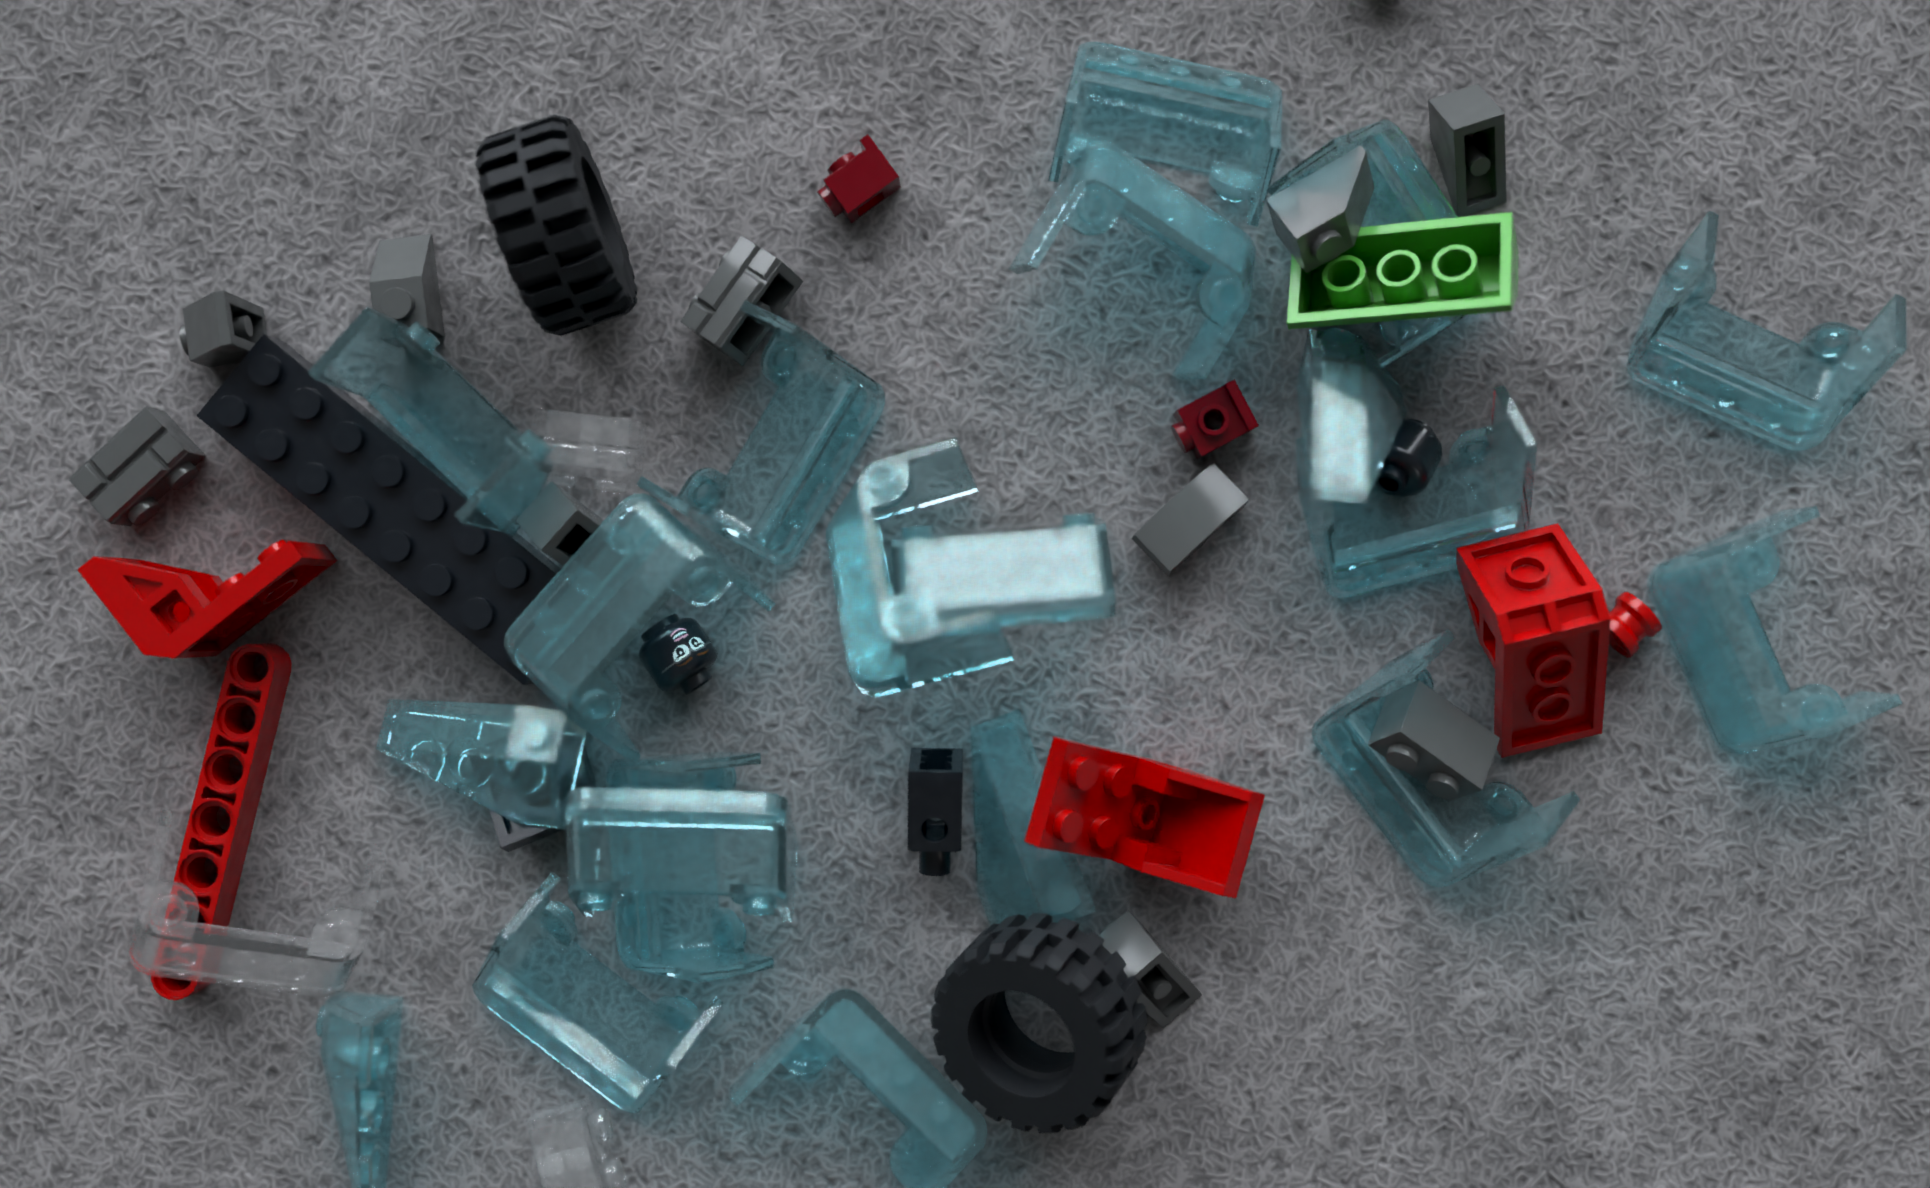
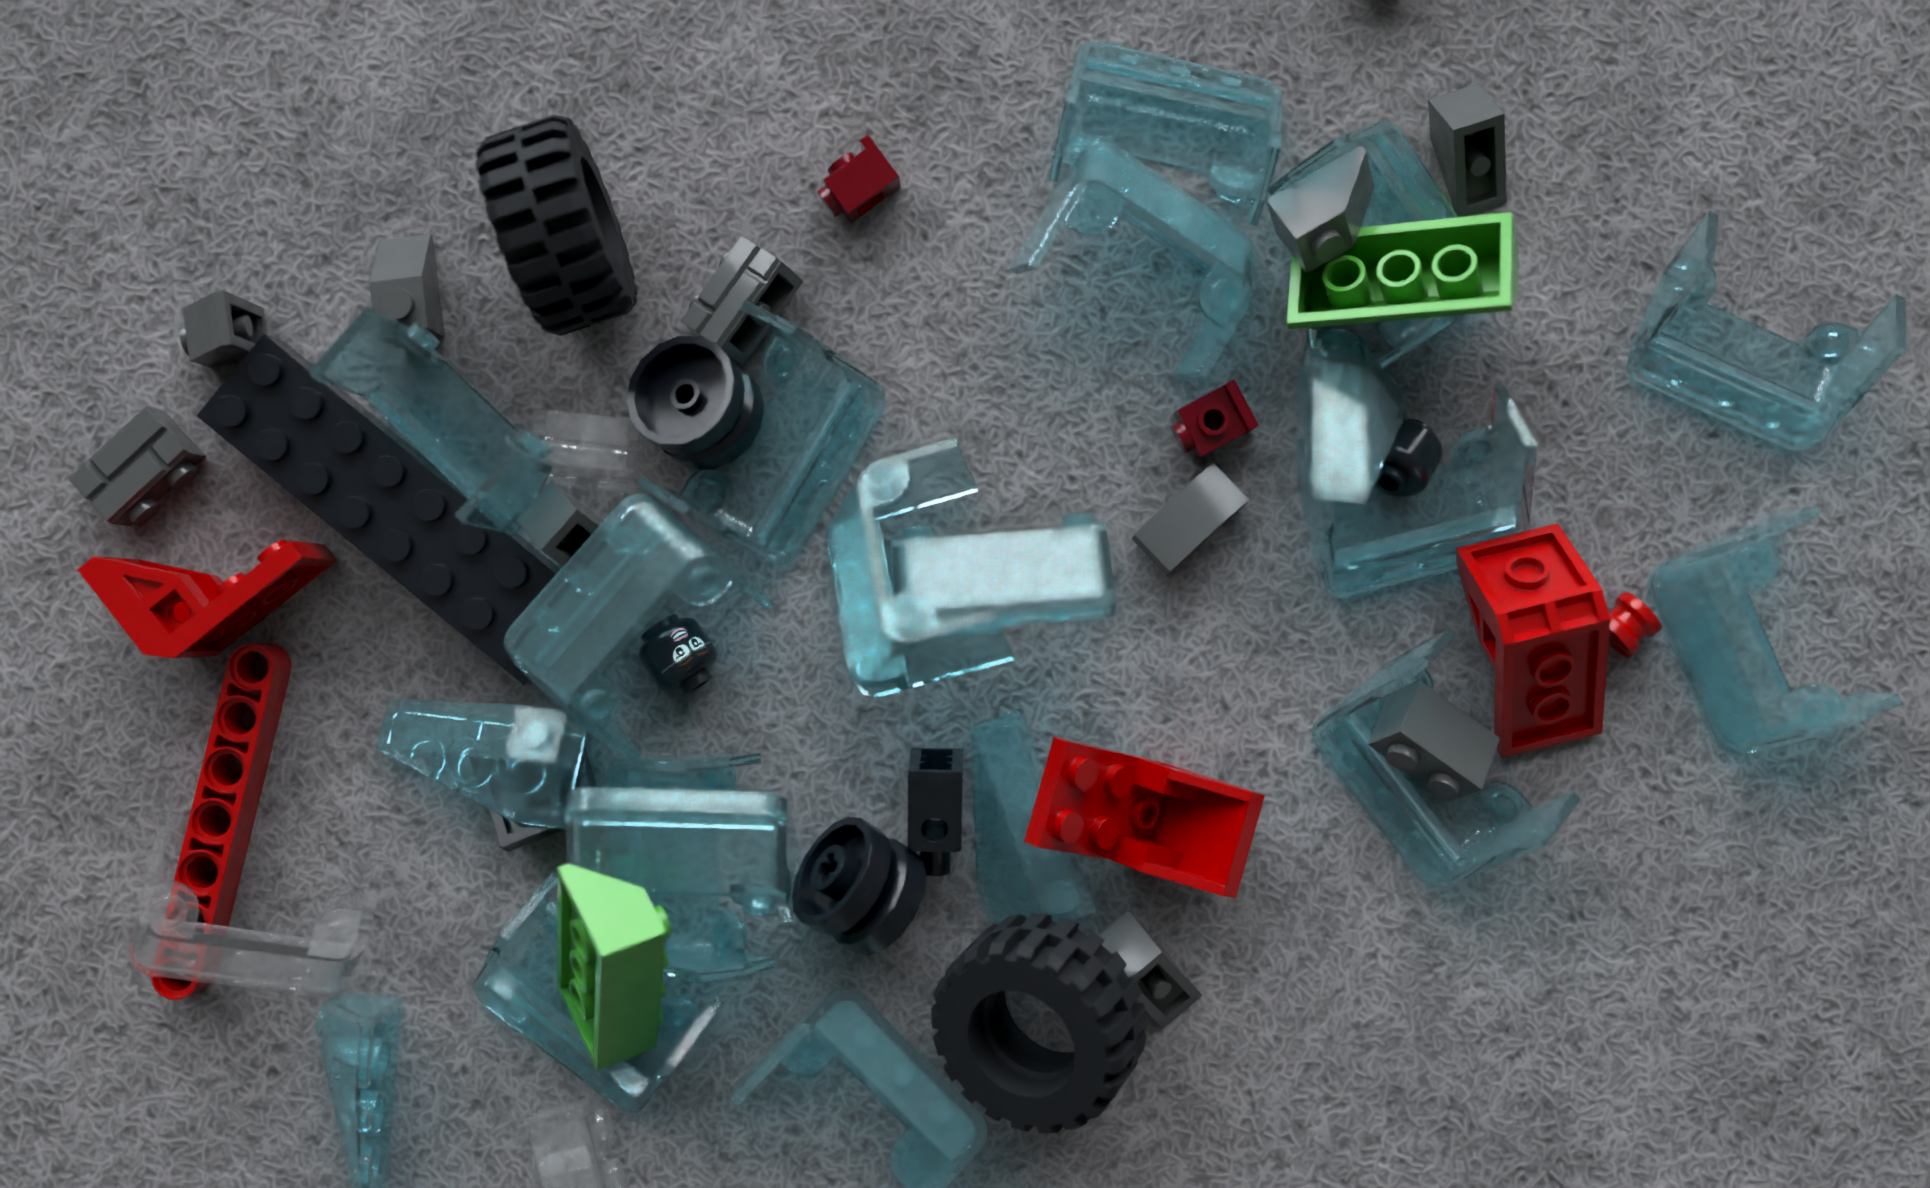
none -> bright green slope [557,863,671,1071]
none -> black wheel [626,336,764,470]
none -> black wheel [792,817,927,956]

